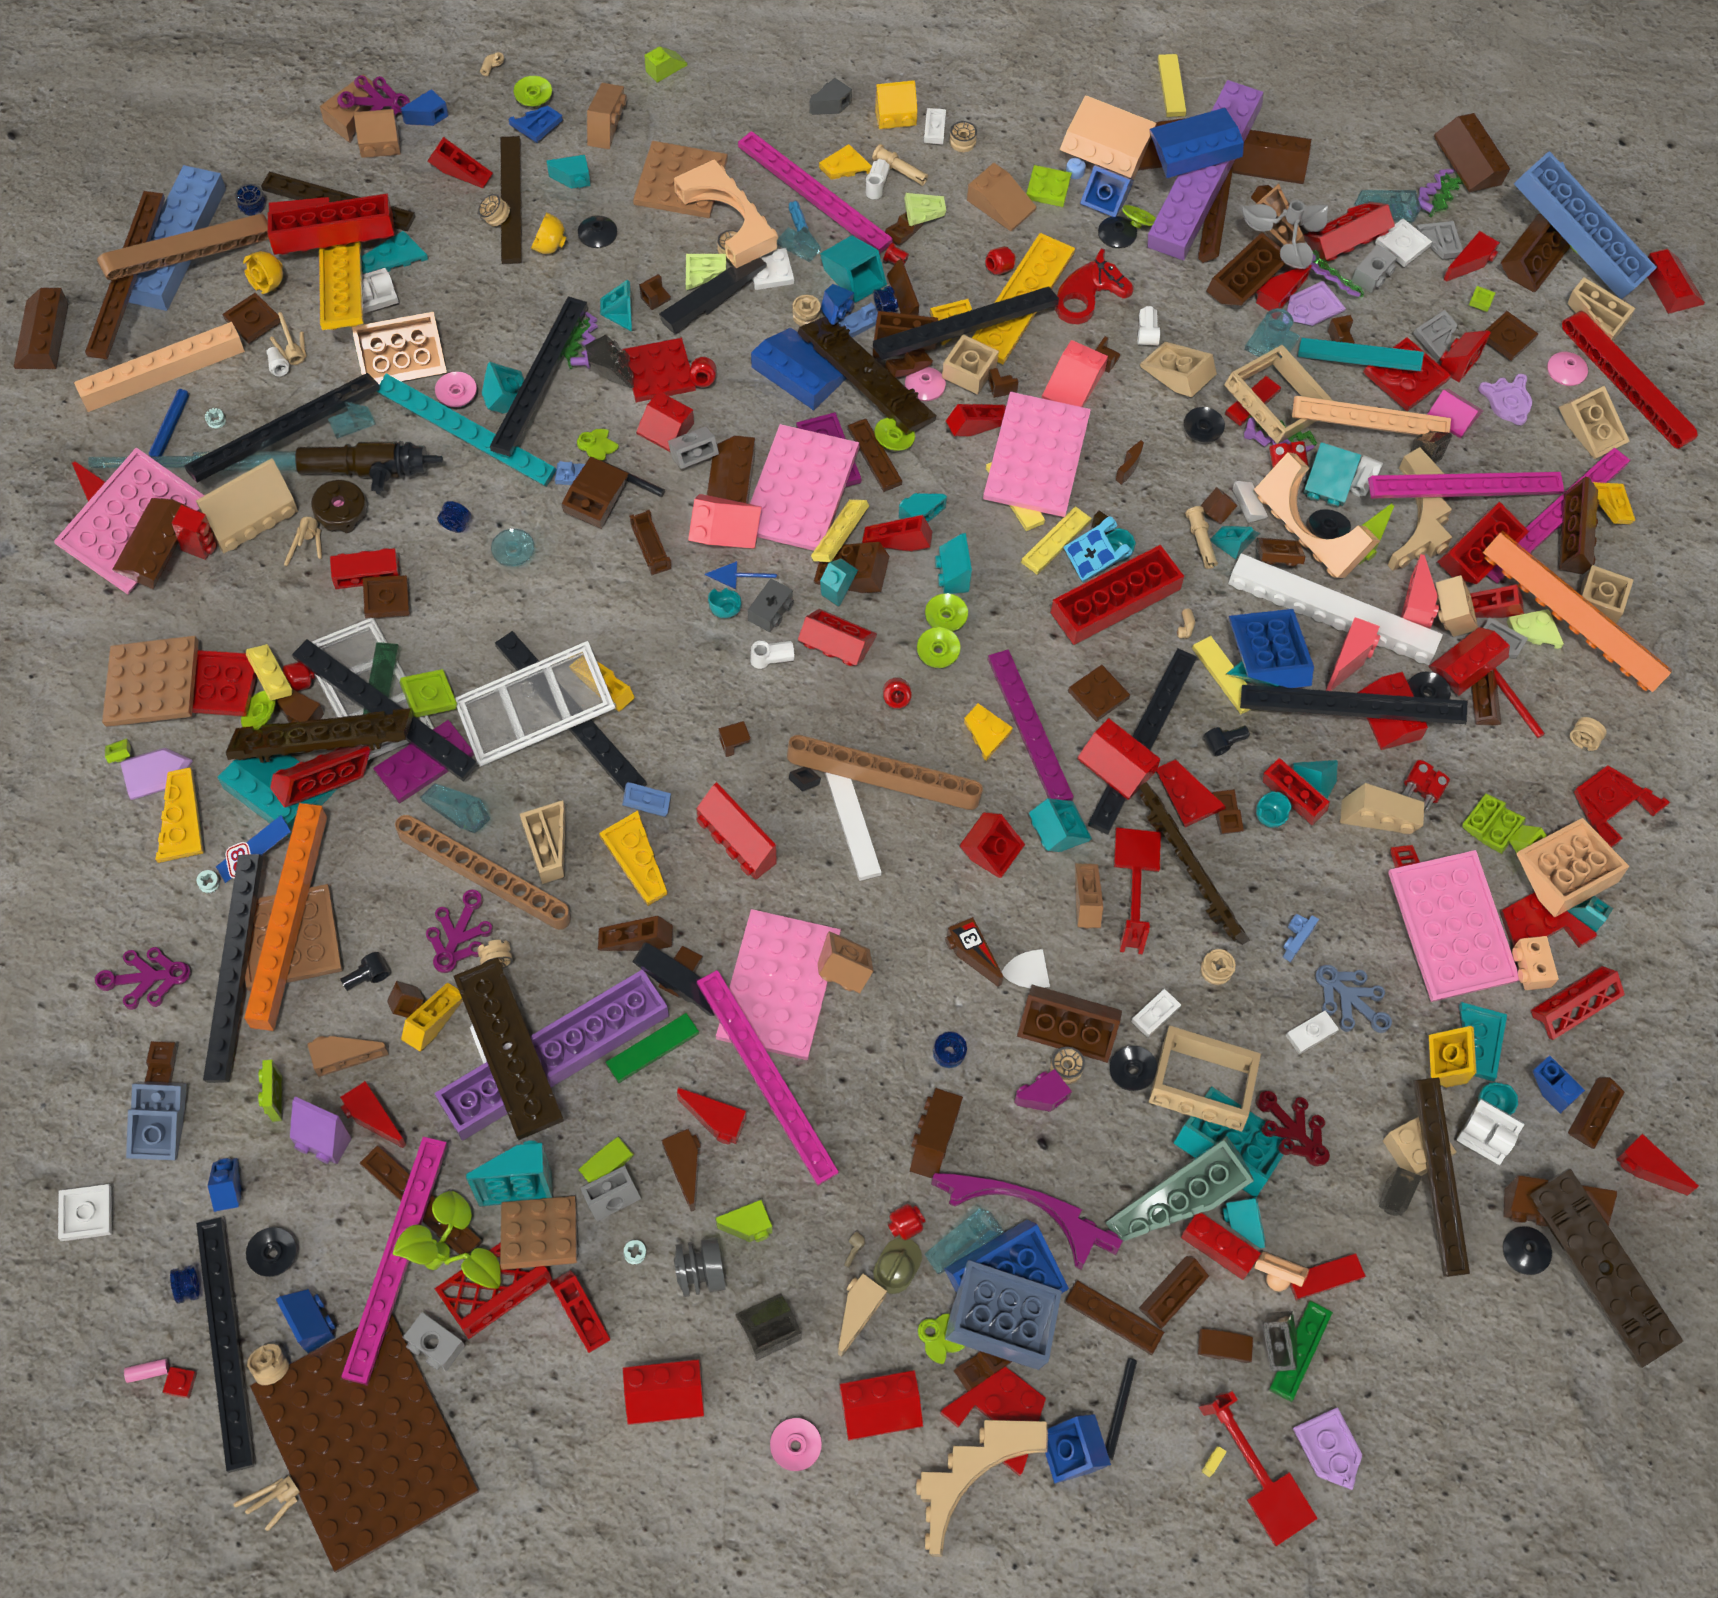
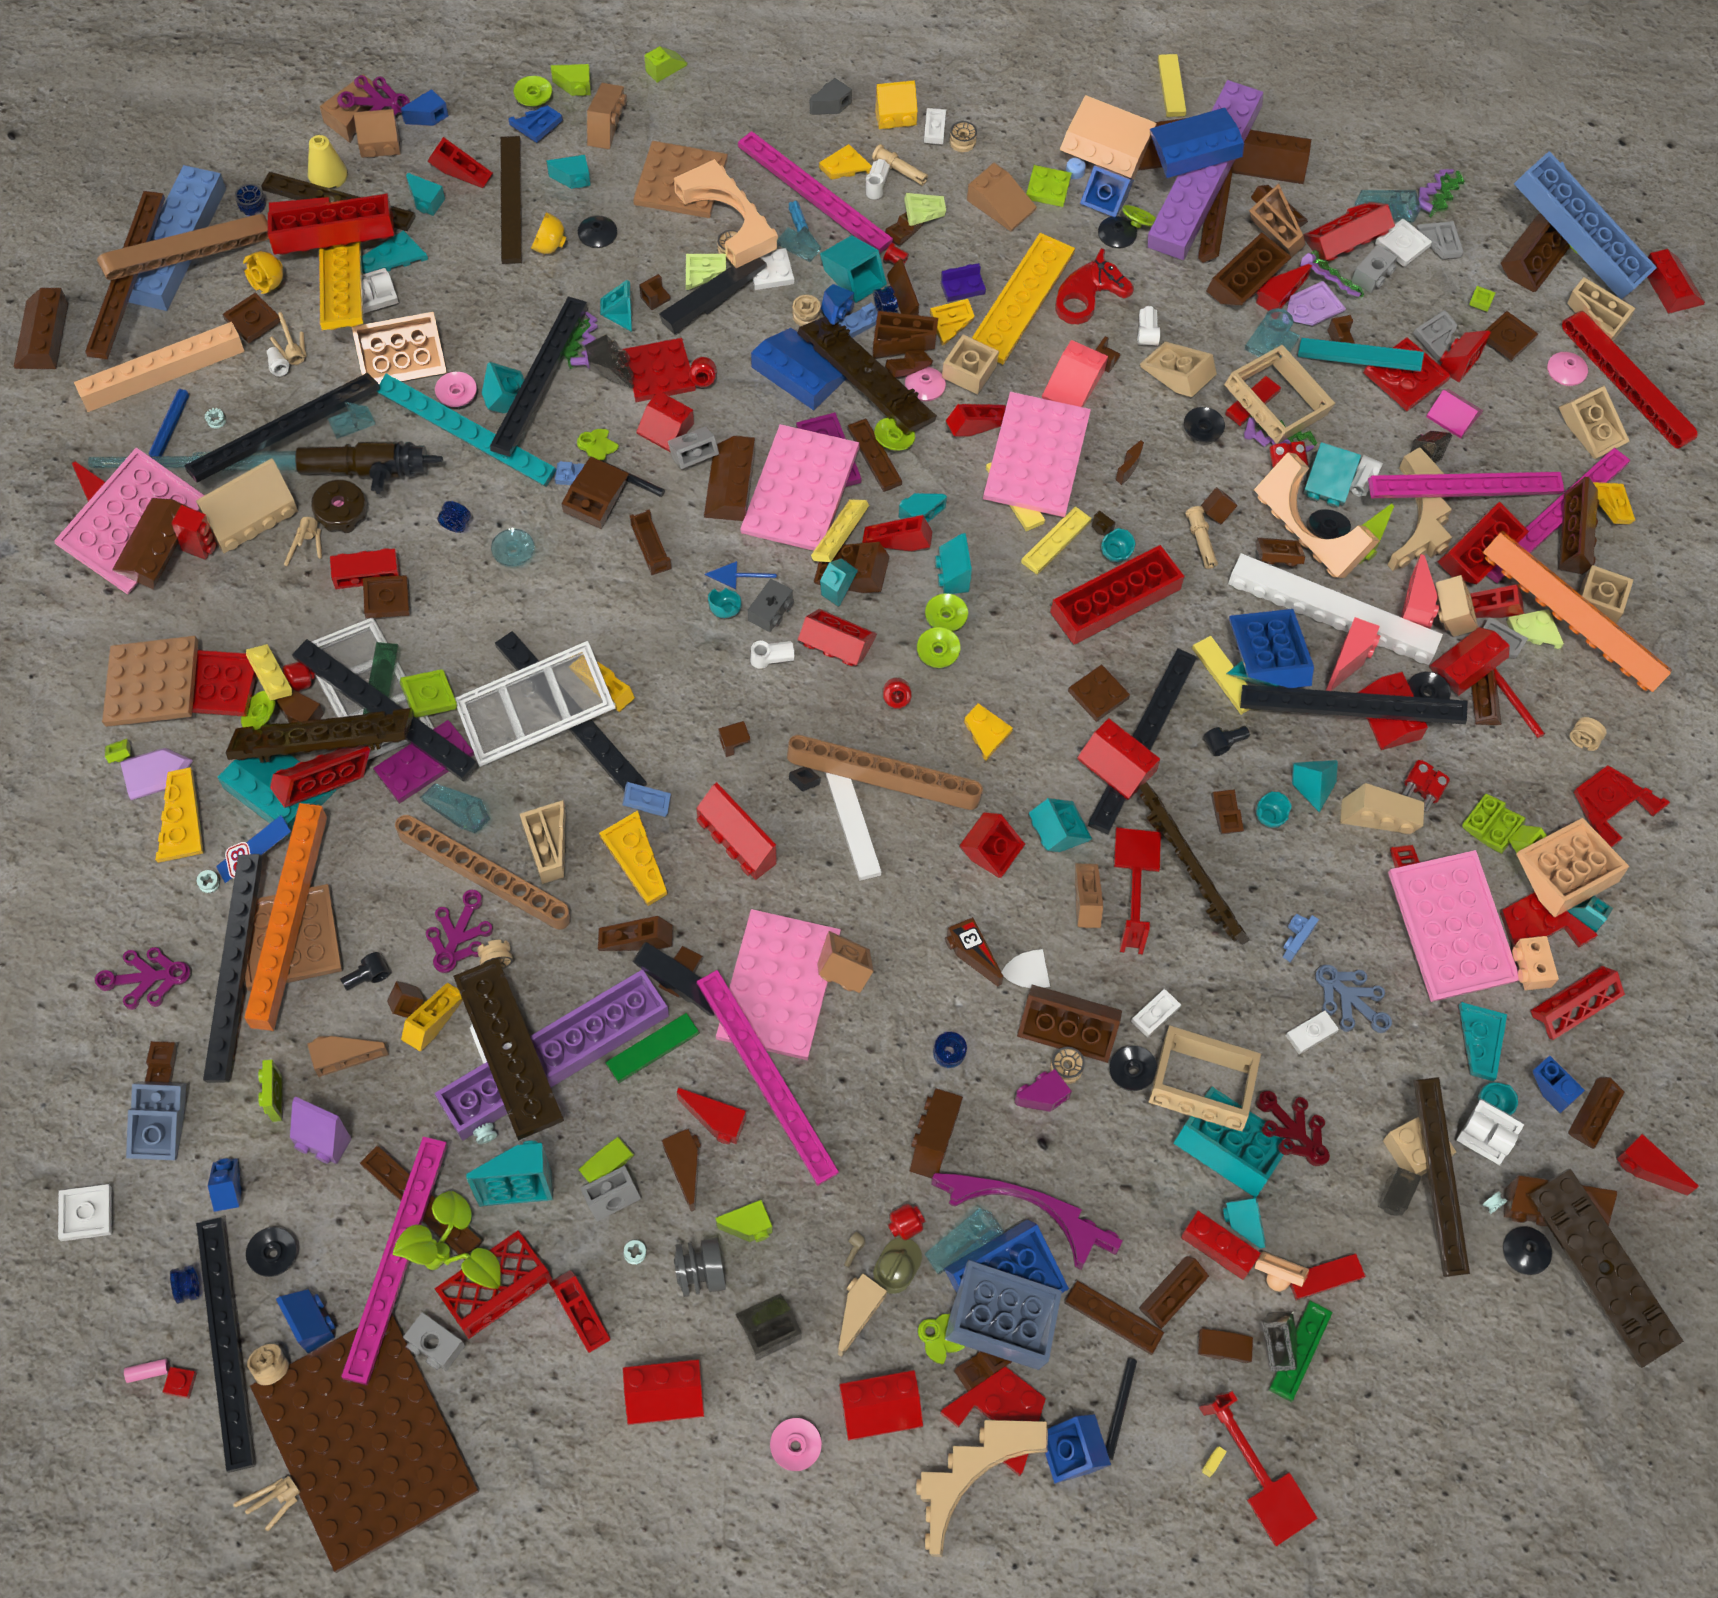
red slope [340,1081,406,1148] -> none
tan wheel [478,194,510,226] -> none
tan arm [480,52,504,76] -> none
medium nougat plate [500,1196,577,1270] -> none
coral slope [688,494,762,548] -> none
black plate [873,286,1059,360] -> none
red head [985,246,1016,275] -> none
reddish brown panel [988,368,1019,398] -> none
magenta plate [988,649,1074,801] -> none
medium azure flag [1064,516,1133,582] -> none
sand green wedge [1105,1136,1254,1242] -> none
red wing [1157,759,1226,827] -> none
tan arm [1177,608,1196,639] -> none
tan wheel [1200,949,1236,985] -> none
teal slope [1210,526,1260,559] -> none
white slope [1232,481,1268,523] -> none
light grey plant [1242,200,1328,269] -> none
red brick [1263,758,1330,826] -> none
light nougat tile [1292,396,1451,440] -> none
lavender tile [1293,1407,1362,1490] -> none
yellow slope [1429,1026,1476,1088] -> none
reddish brown slope [1434,113,1510,192] -> none
red slope [1444,231,1500,281] -> none
lavender tile [1478,374,1532,425] -> none
none -> light yellow cone [307,135,347,188]
none -> teal slope [406,173,445,216]
none -> light aqua bush [473,1123,497,1144]
none -> lime slope [551,64,591,96]
none -> dark purple bracket [940,263,986,302]
none -> light aqua bush [1482,1192,1507,1214]

